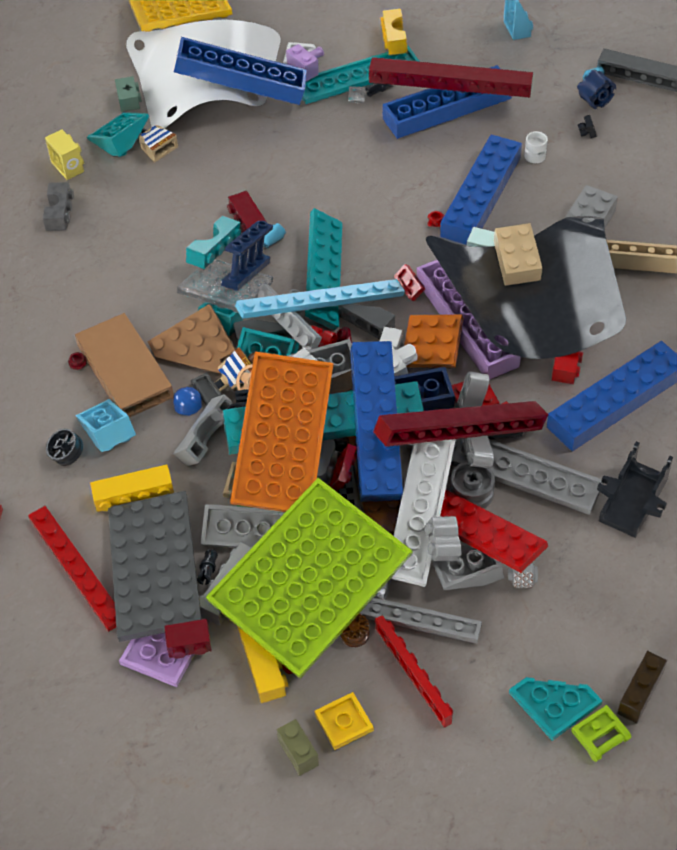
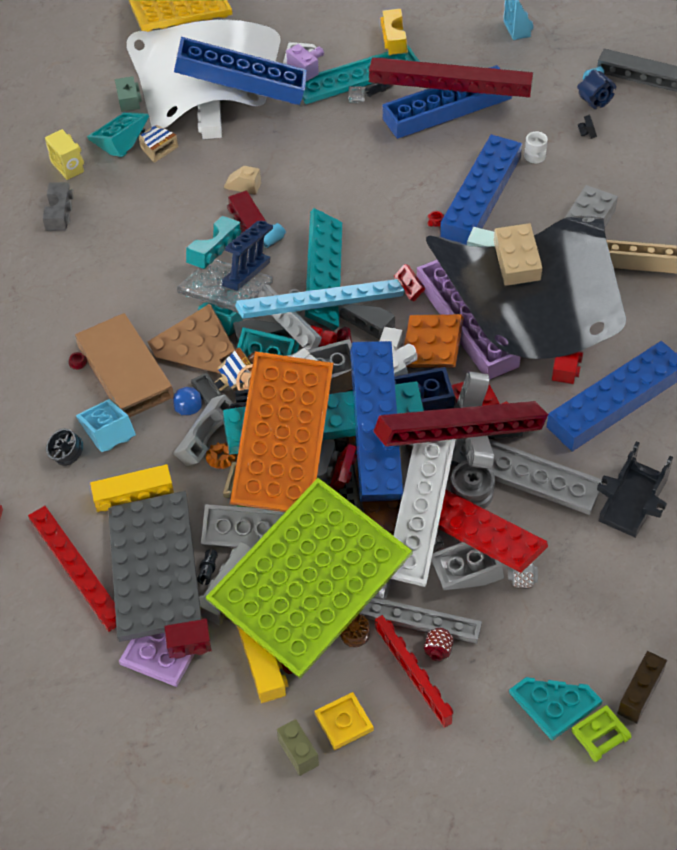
light grey brick [425,516,461,561] -> none
none -> white brick [198,100,222,139]
none -> orange gear [206,442,237,469]
none -> tan slope [224,166,261,195]
none -> dark red head [424,628,454,661]

